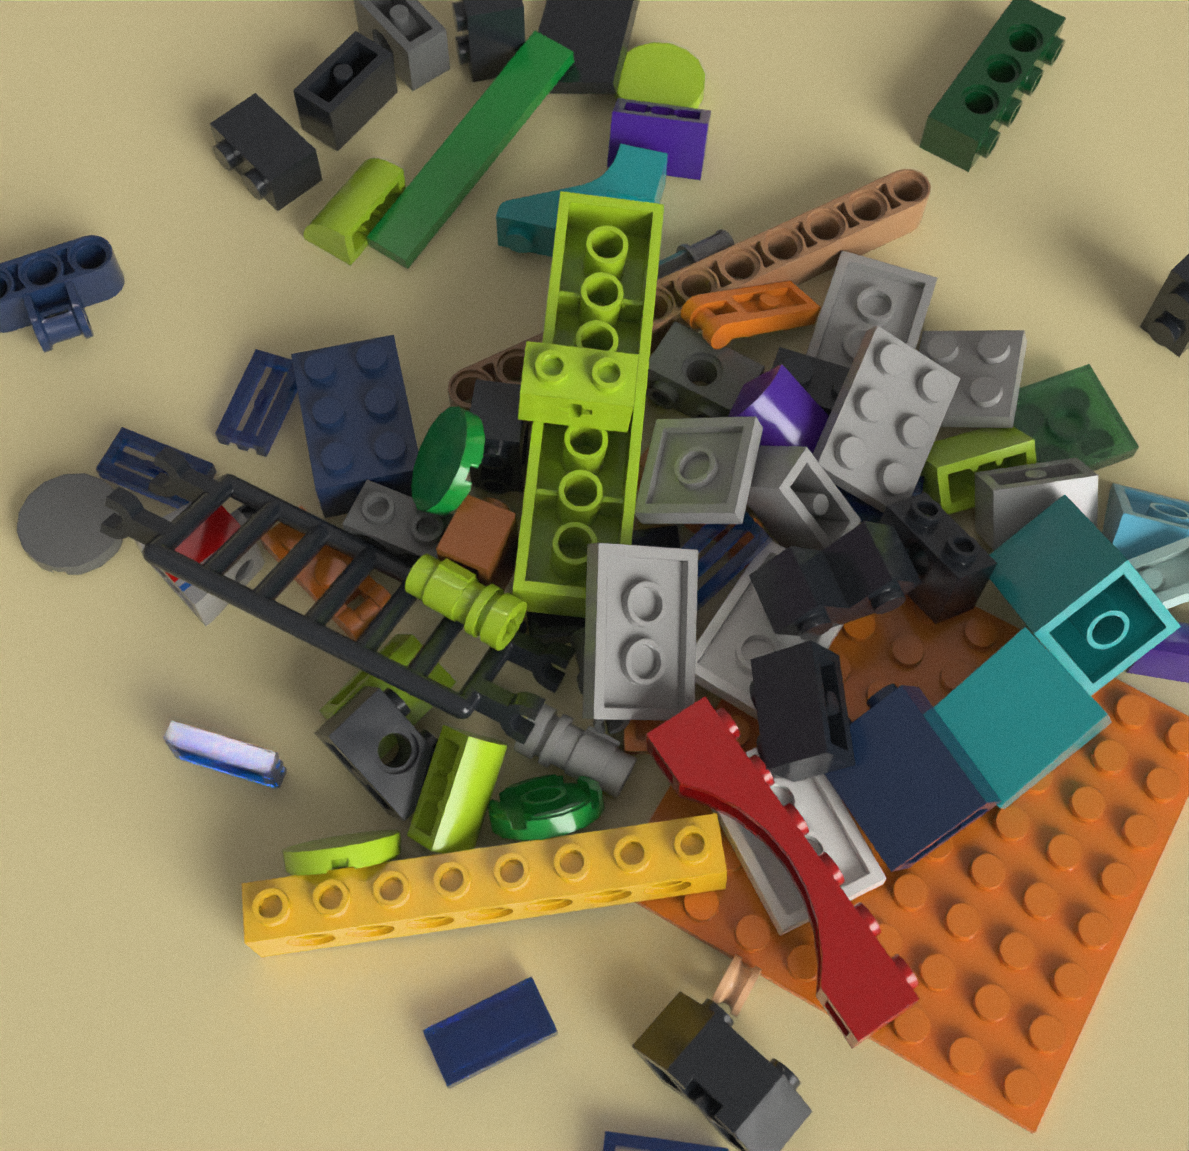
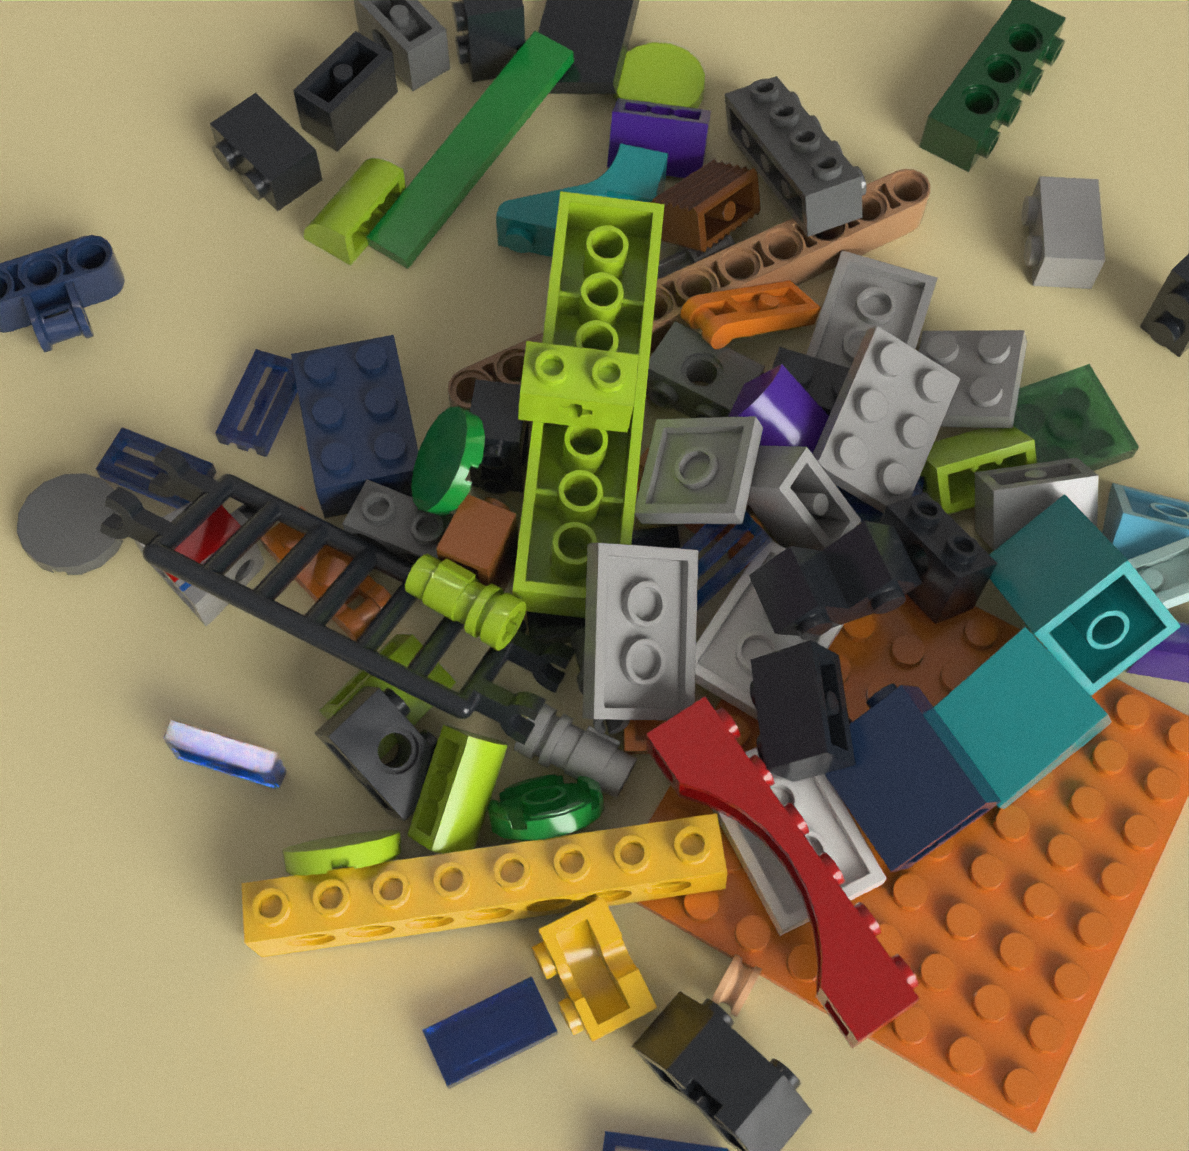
none -> yellow cylinder [531,897,657,1042]
none -> reddish brown brick [650,159,761,253]
none -> dark grey brick [725,76,867,237]
none -> light grey brick [1022,176,1105,289]

